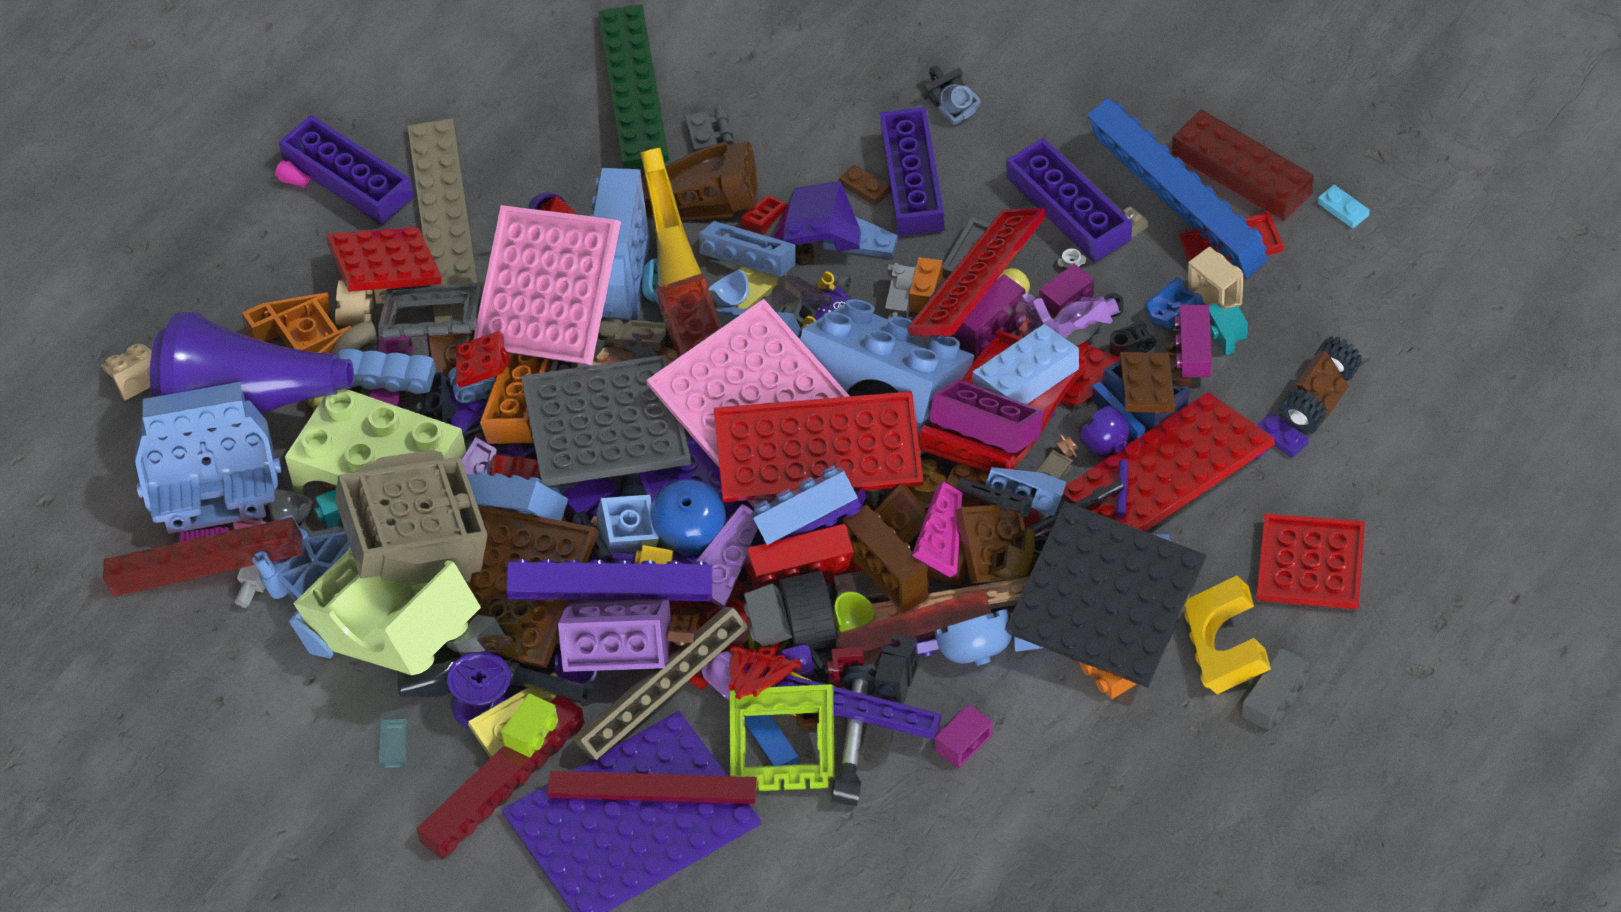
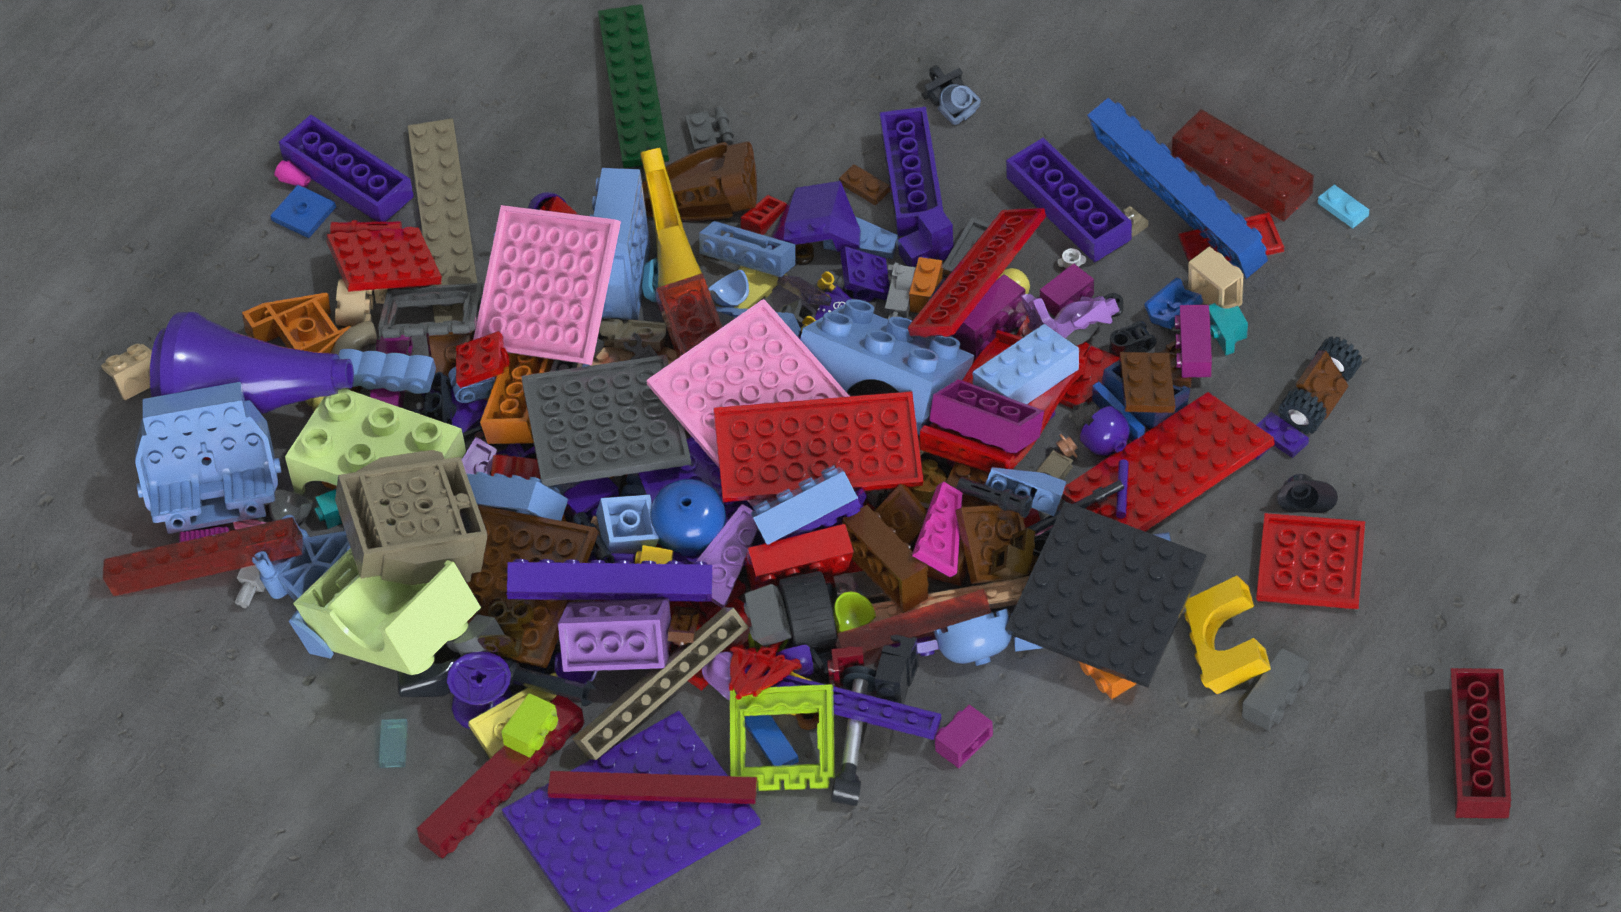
none -> blue plate [270,185,336,238]
none -> red pin [330,220,402,234]
none -> dark purple plate [840,246,890,302]
none -> dark purple brick [898,205,954,267]
none -> black piece [1277,474,1338,513]
none -> dark red brick [1449,668,1511,818]

